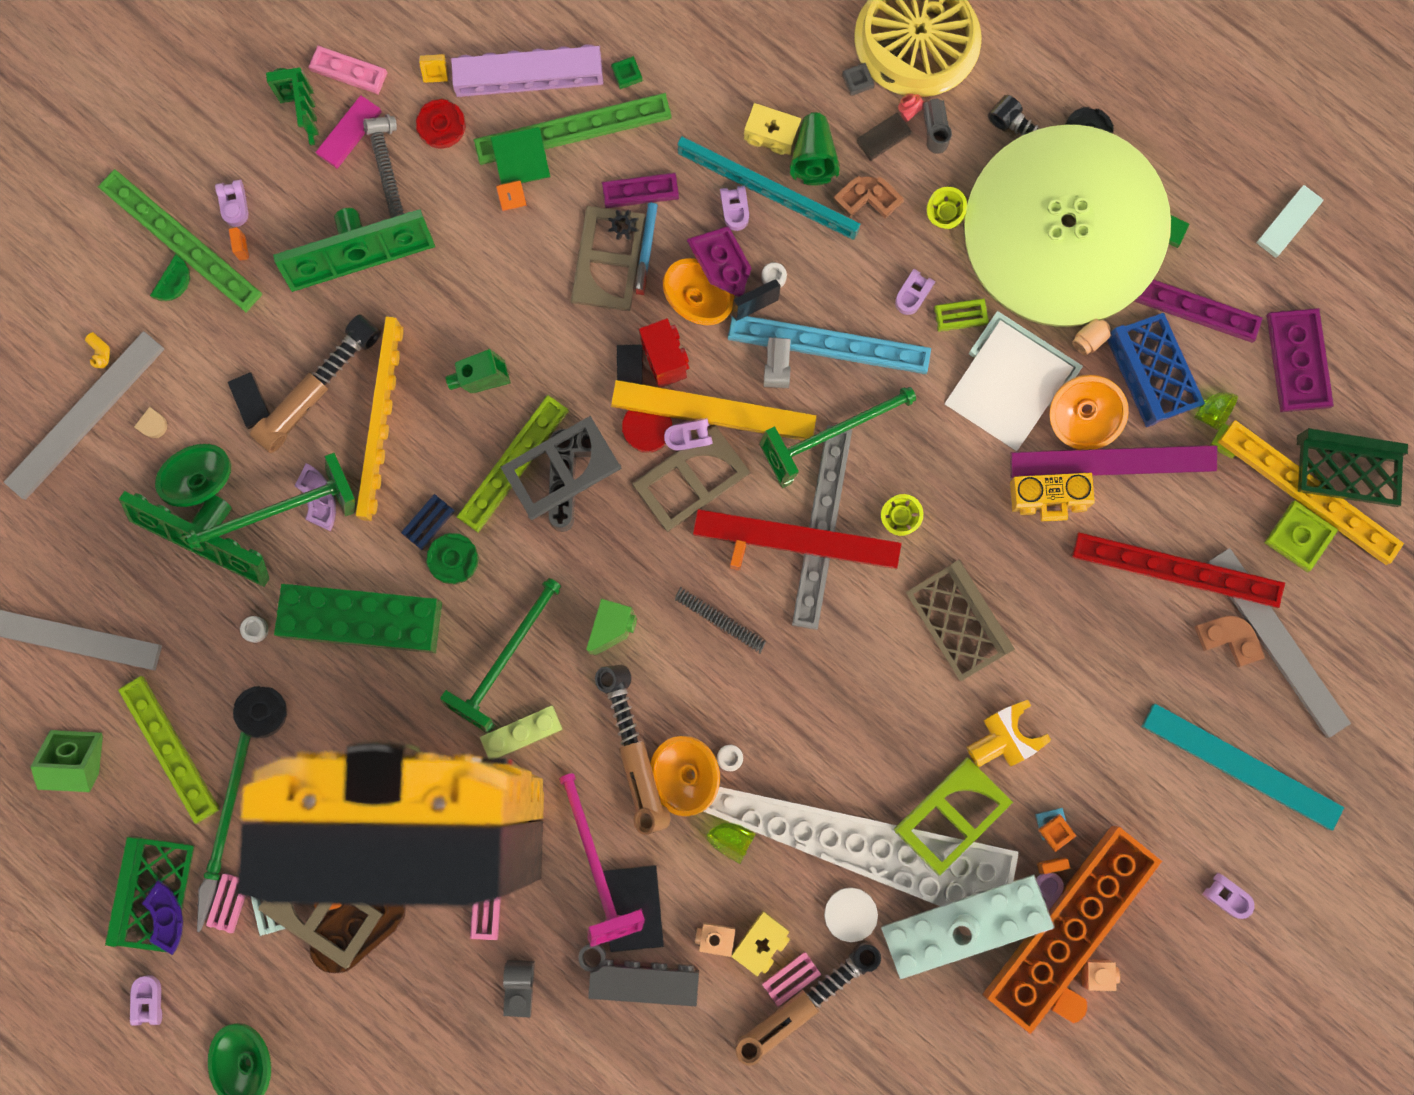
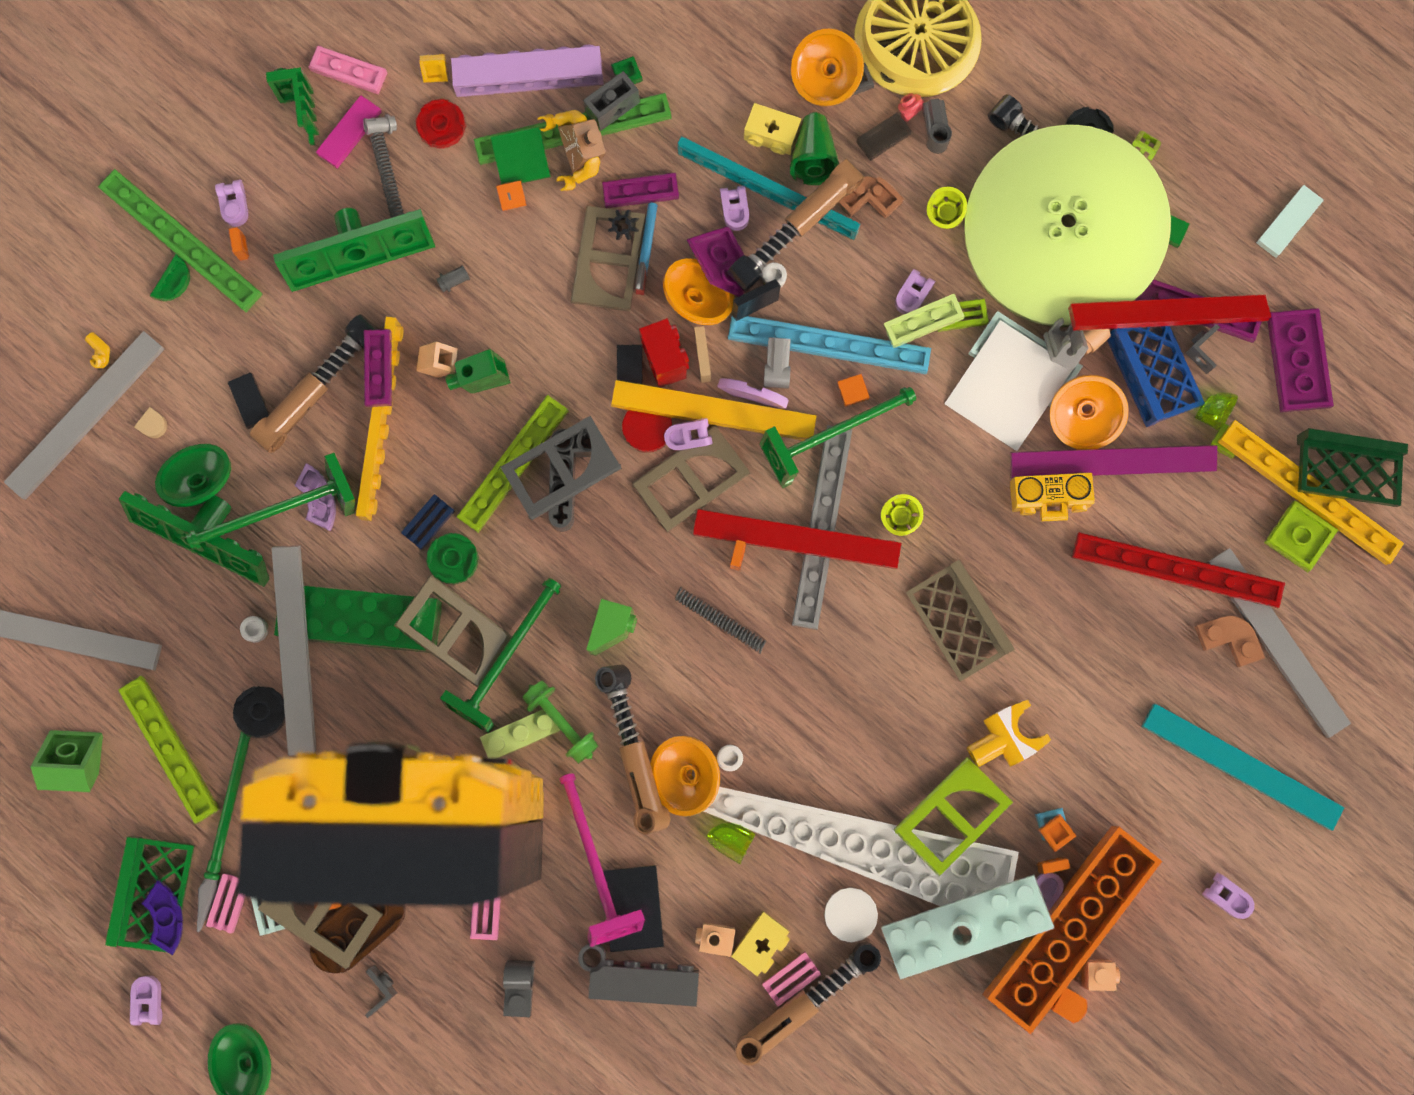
none -> light grey tile [272,546,317,755]
none -> magenta tile [364,329,392,407]
none -> dark grey bracket [365,965,397,1018]
none -> dark tan window [394,575,512,688]
none -> light nougat brick [417,342,458,378]
none -> dark grey pin [436,265,470,292]
none -> bright green piece [522,680,599,764]
none -> torso [537,110,605,191]
none -> dark grey brick [583,71,640,131]
none -> tan tile [694,326,711,383]
none -> lavender tile [717,378,789,408]
none -> piece [727,159,865,291]
none -> light orange dish [791,29,864,106]
none -> orange tile [837,374,870,407]
none -> yellowish green plate [883,294,964,348]
none -> light grey hinge [1043,318,1089,371]
none -> red tile [1068,295,1271,331]
none -> lime tile [1132,131,1161,161]
none -> dark grey bracket [1186,324,1220,374]

